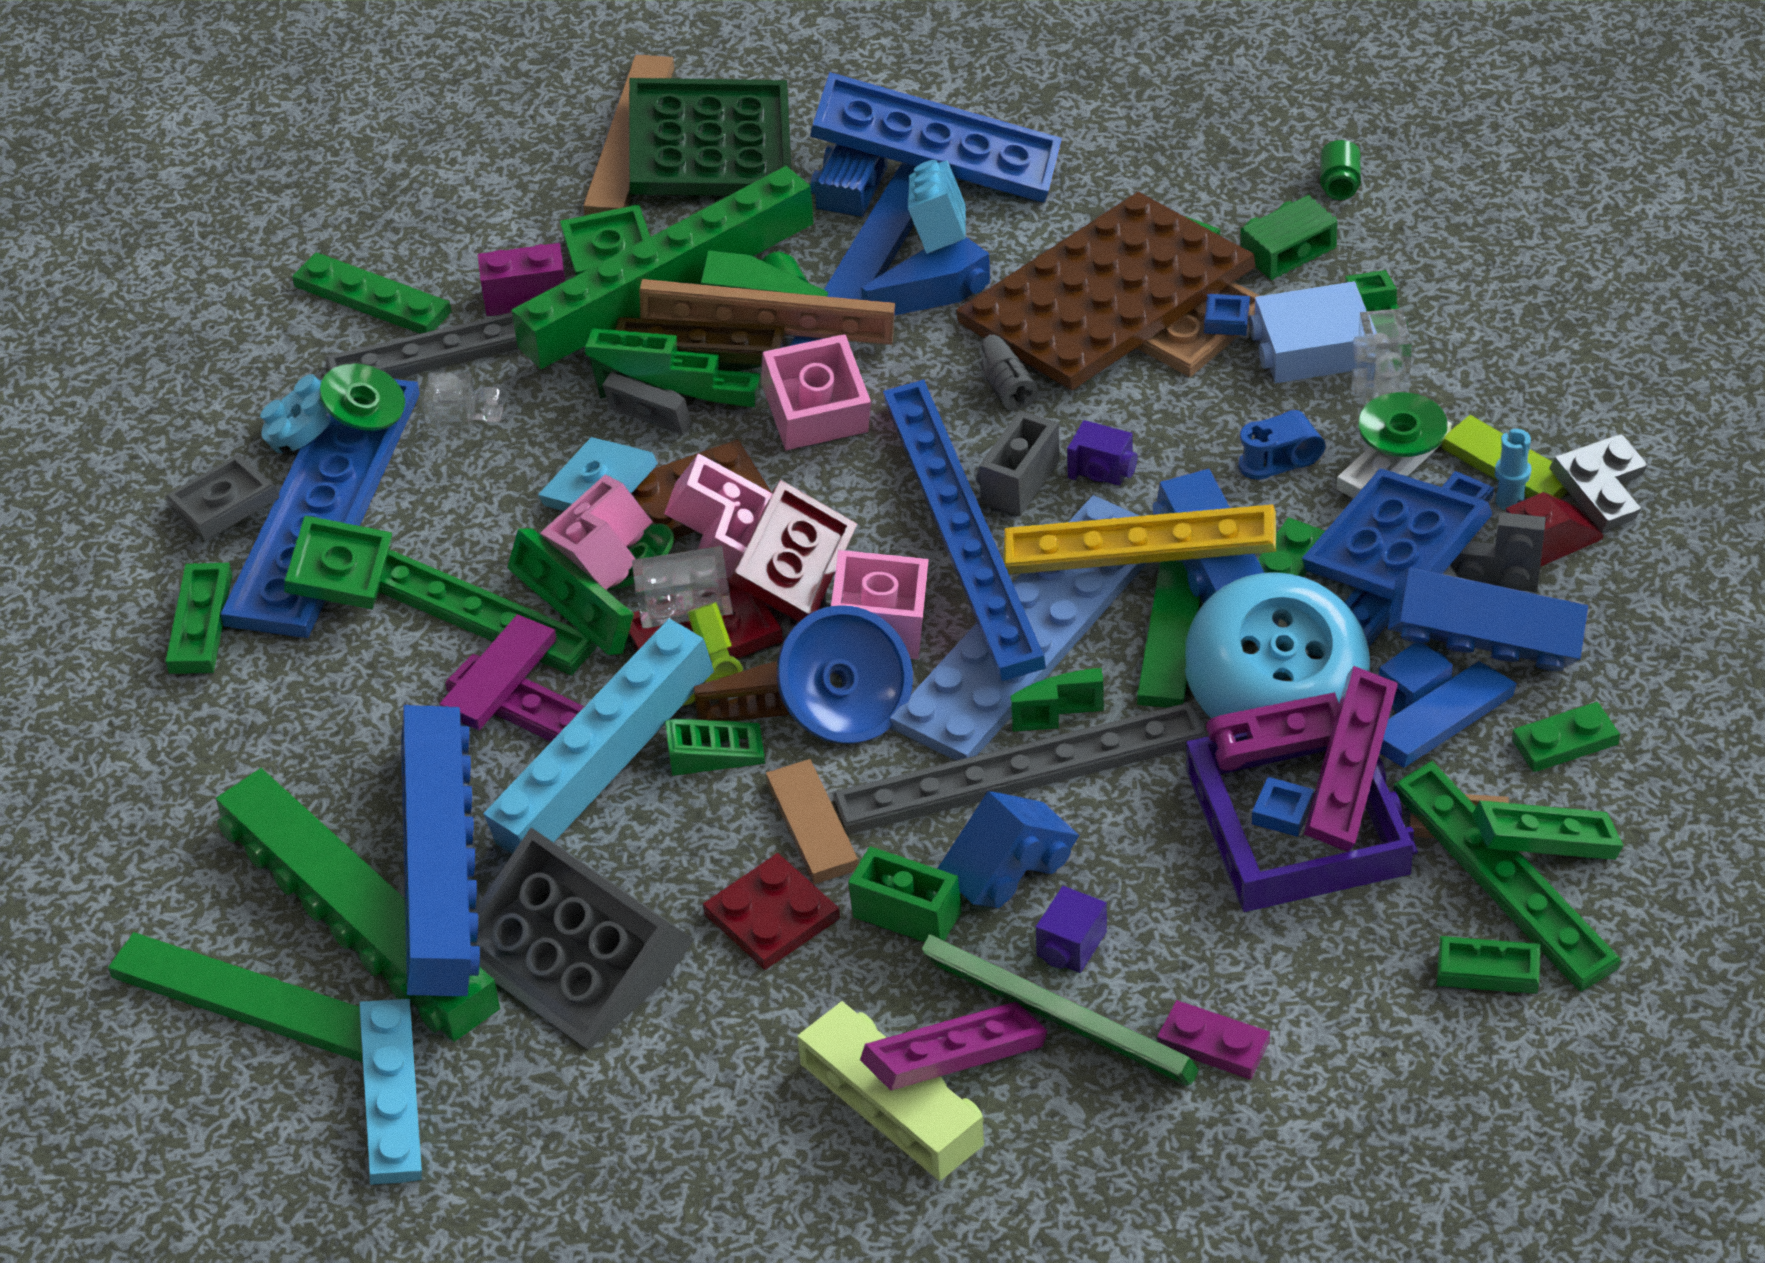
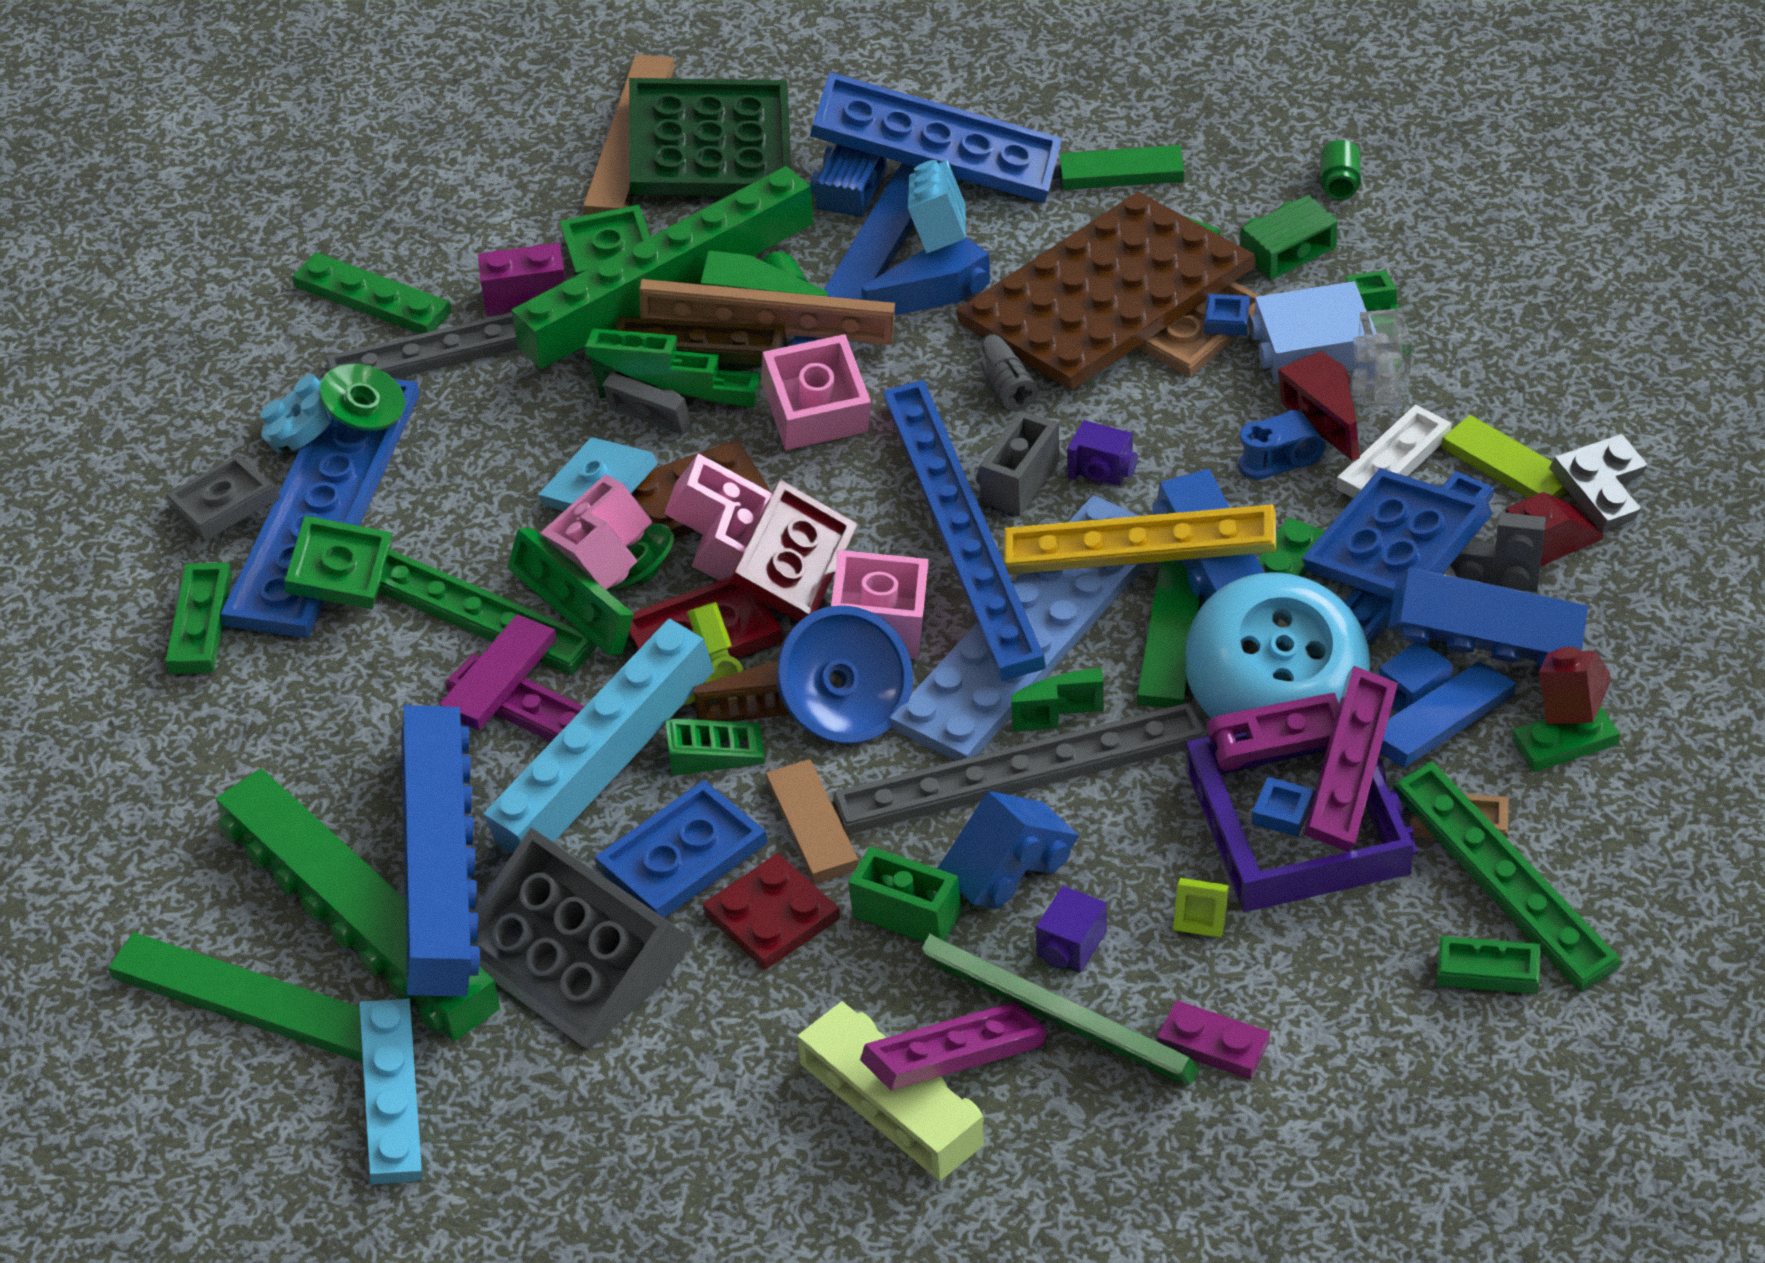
clear brick [422,373,503,439] -> none
clear brick [632,546,733,629] -> none
green dish [1358,392,1448,457] -> none
green plate [1472,800,1624,860] -> none
medium azure pin [1495,429,1531,510] -> none
none -> blue plate [595,780,767,918]
none -> green tile [1059,145,1184,190]
none -> lime tile [1173,878,1229,938]
none -> dark red slope [1278,351,1360,462]
none -> dark red slope [1539,647,1611,724]

